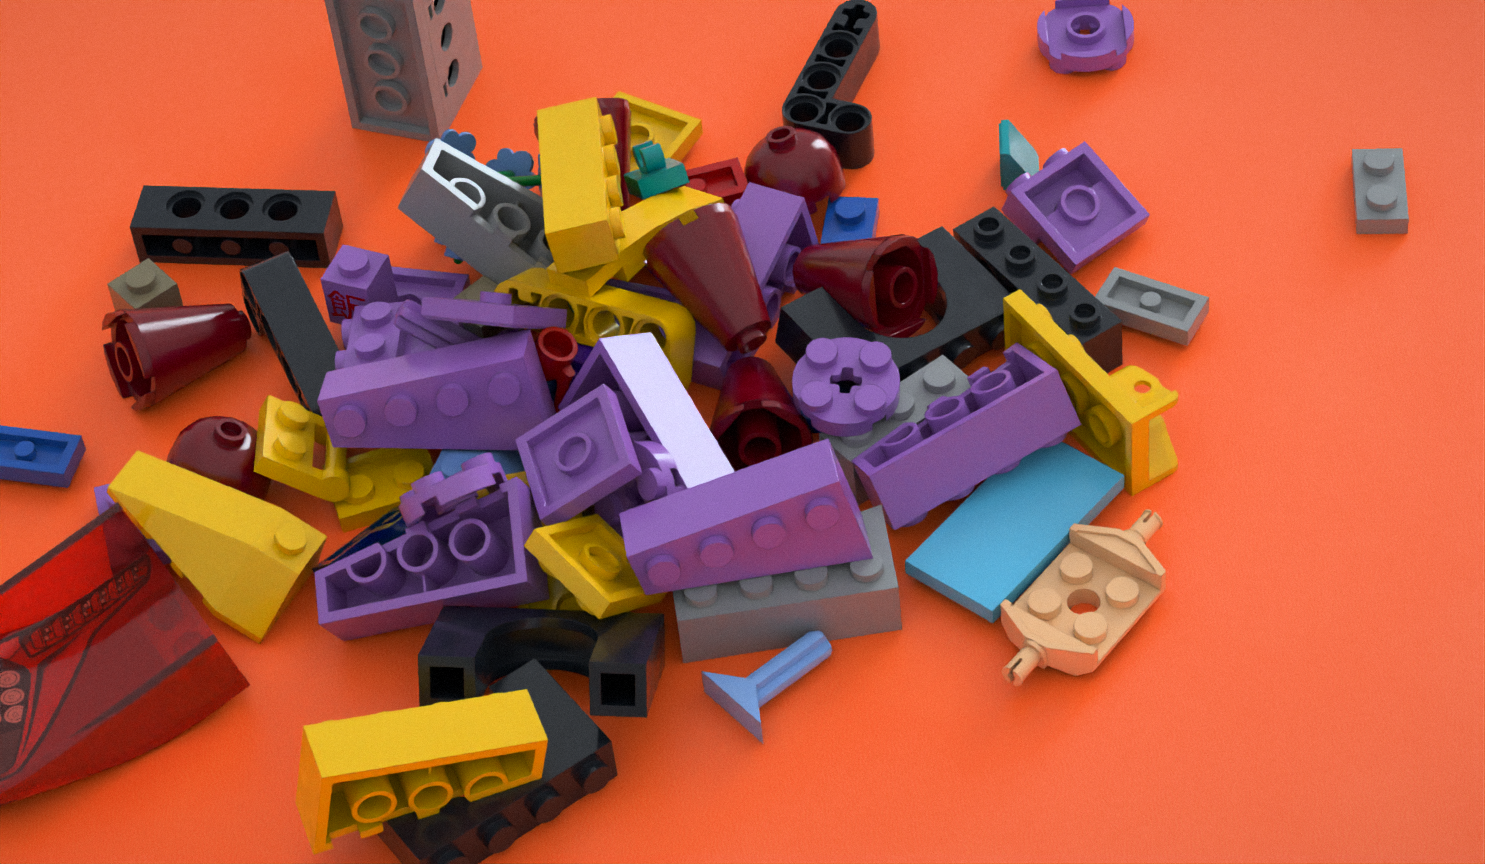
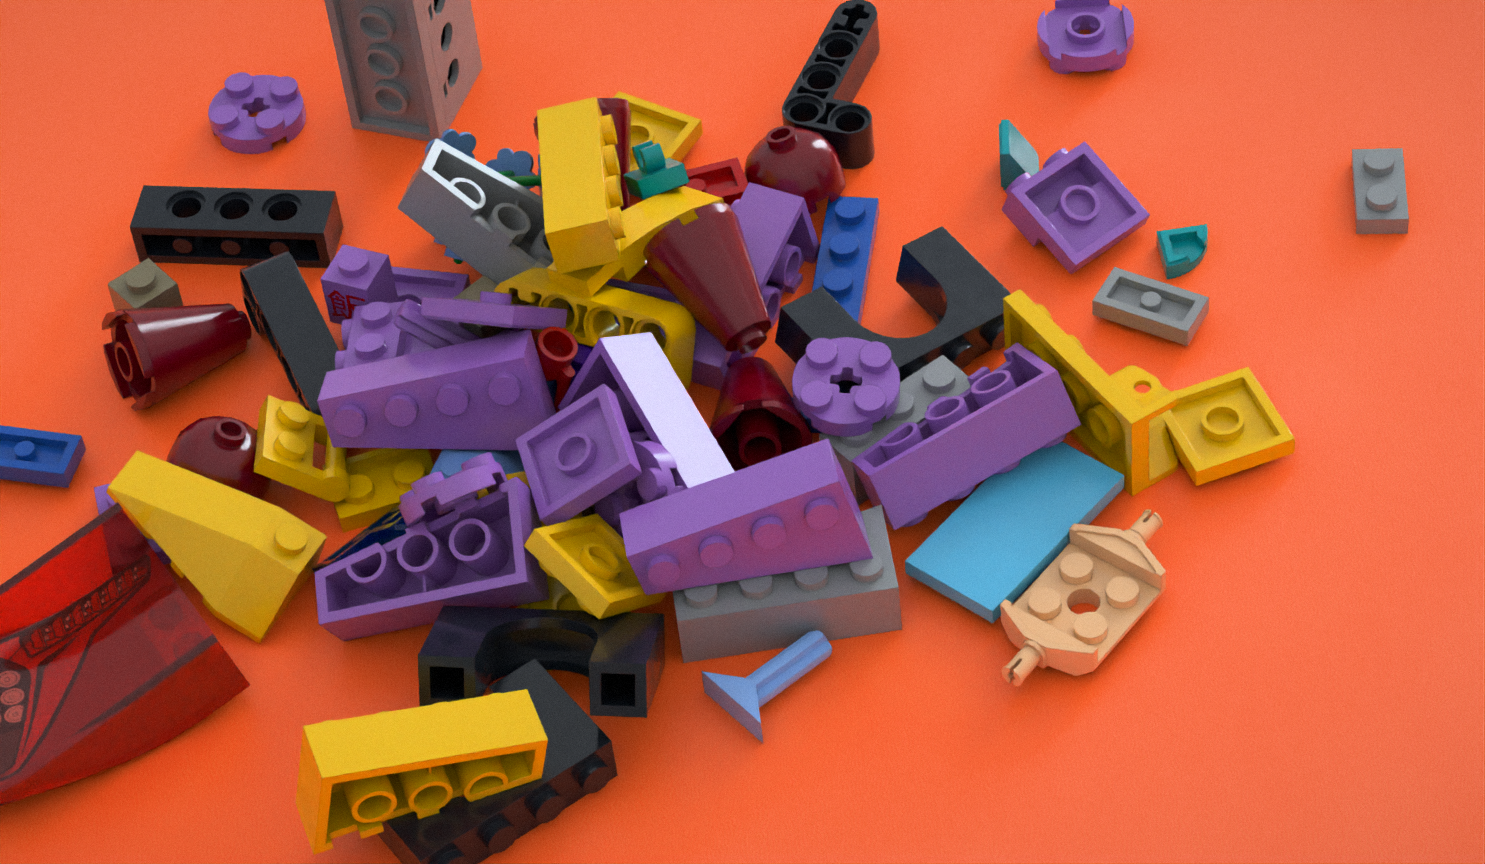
dark red cone [792,234,938,338] -> none
black brick [953,206,1123,373] -> none
none -> medium lavender plate [208,72,306,154]
none -> teal tile [1156,224,1208,280]
none -> yellow plate [1160,367,1295,486]

